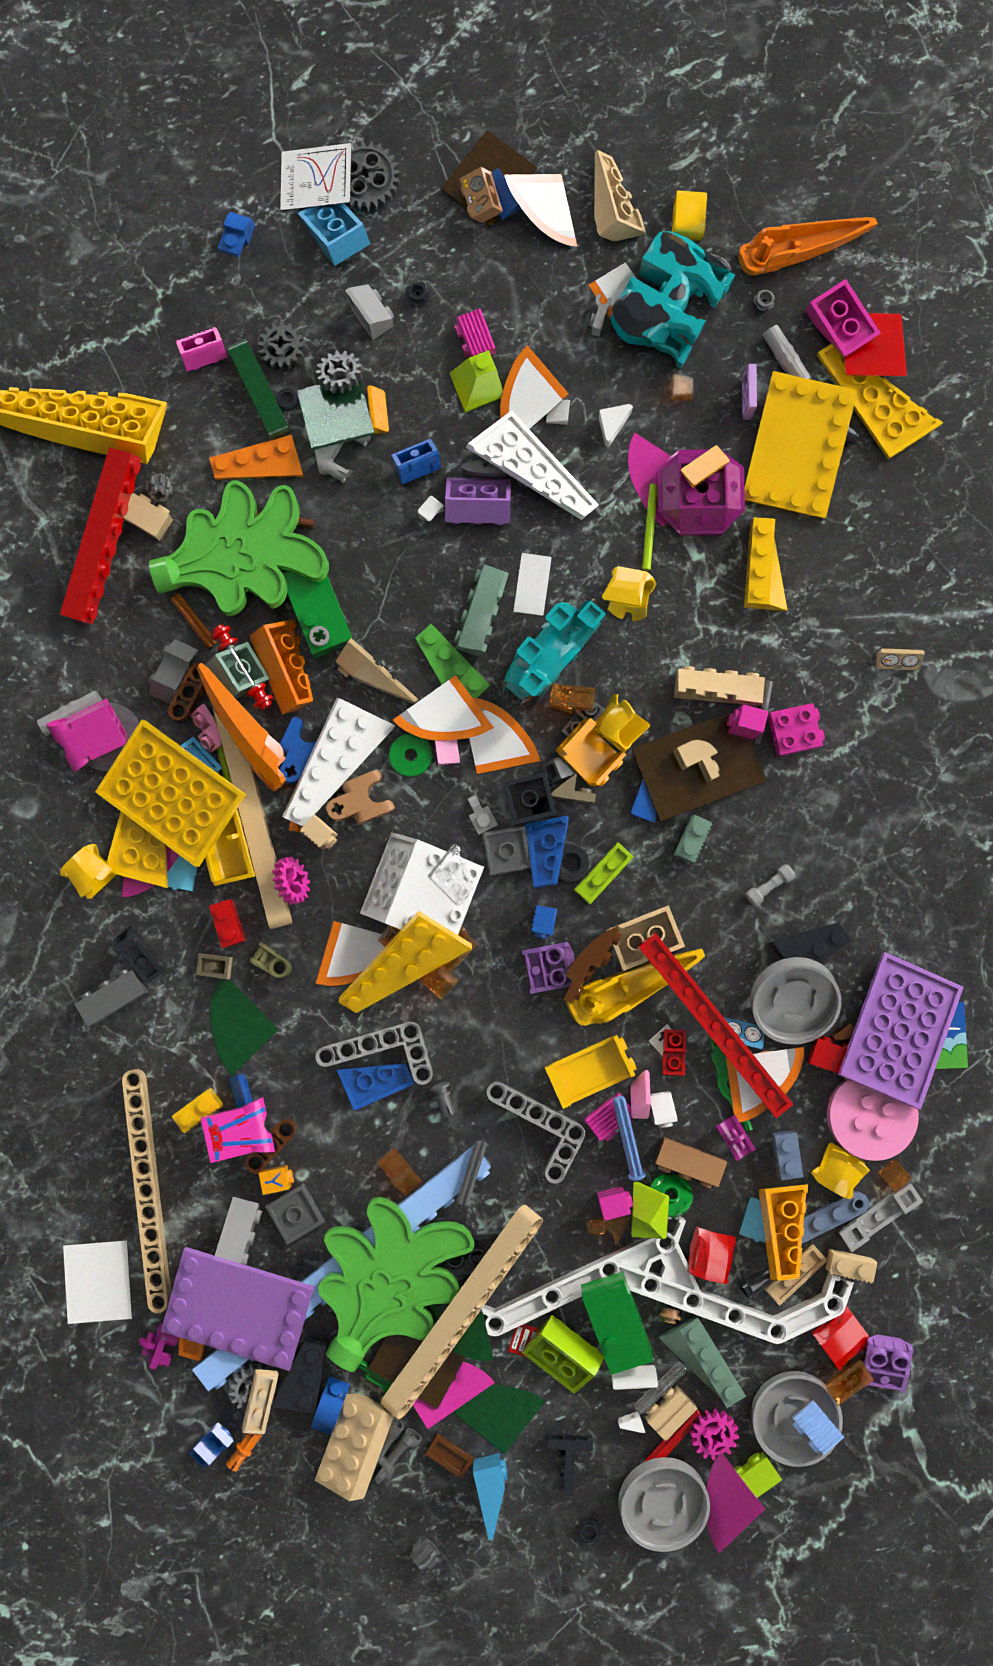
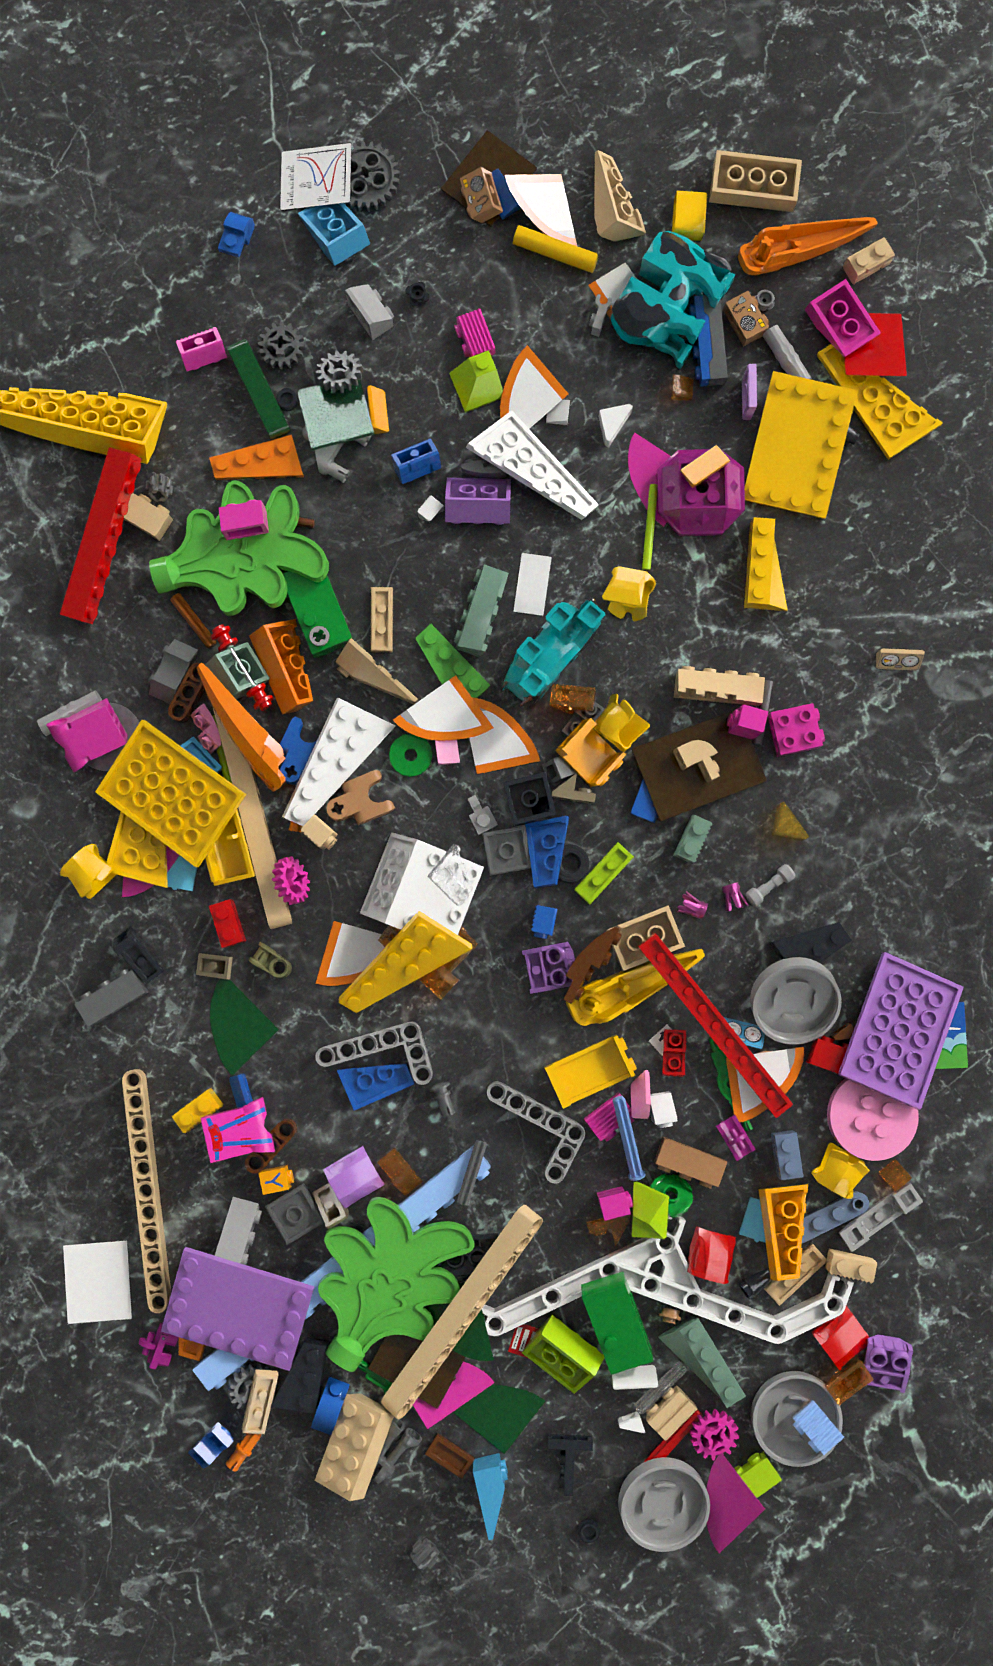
none -> dark pink brick [219,500,269,540]
none -> dark tan slope [312,1183,349,1229]
none -> medium lavender slope [323,1146,384,1208]
none -> tan tile [371,587,393,652]
none -> yellow brick [513,225,598,273]
none -> flat silver piece [677,891,711,919]
none -> piece [689,295,728,387]
none -> tan brick [709,150,802,212]
none -> flat silver piece [722,878,749,912]
none -> medium nougat brick [723,291,769,347]
none -> clear yellow slope [772,801,809,841]
none -> tan brick [843,237,895,284]

